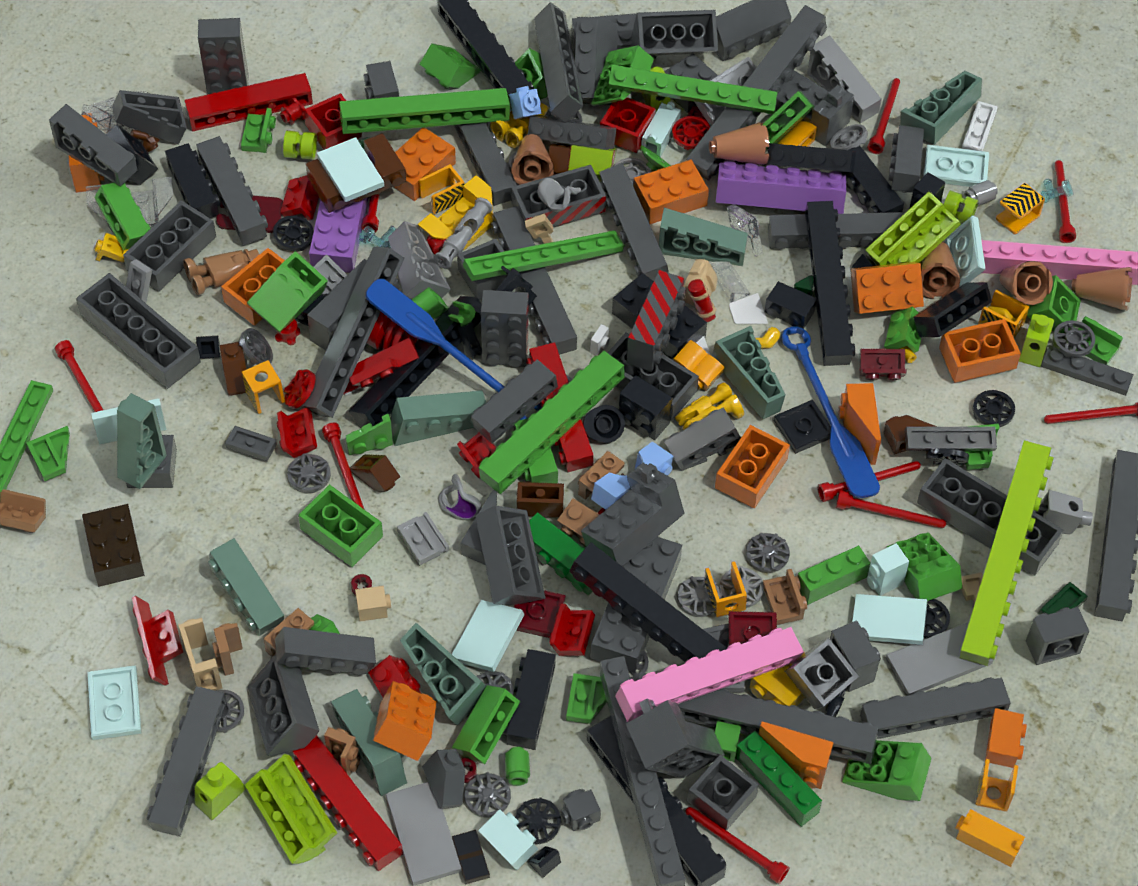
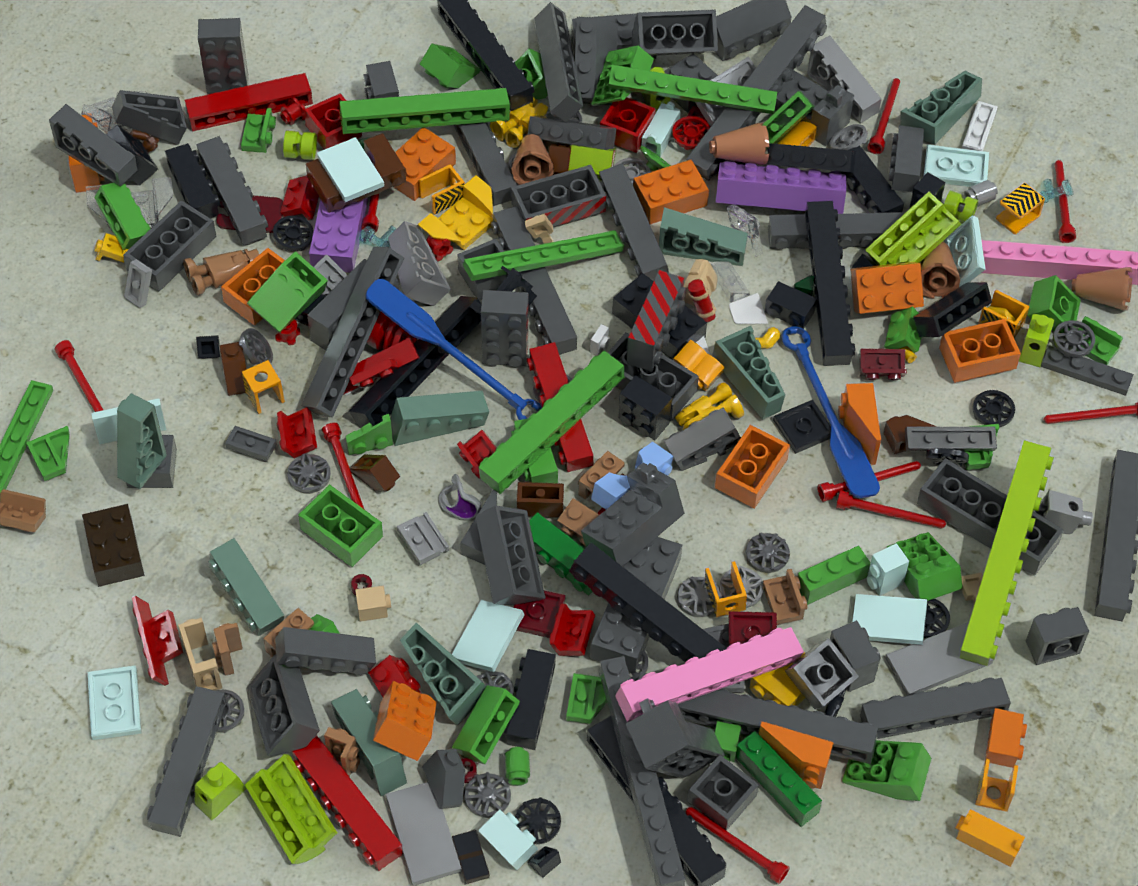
dark grey brick [76,273,201,389] -> none
red wheel [284,369,316,409] -> none
bright green beam [411,287,448,320] -> none
light grey piece [434,197,492,269] -> none
piece [448,301,482,360] -> none
dark grey brick [471,359,558,444] -> none
light blue brick [509,86,542,119] -> none
light grey piece [538,178,581,212] -> none
dark grey brick [561,789,601,831] -> none
black piece [583,405,625,443] -> none
nougat cone [1000,261,1053,305] -> none
dark green tile [1038,582,1088,614] -> none

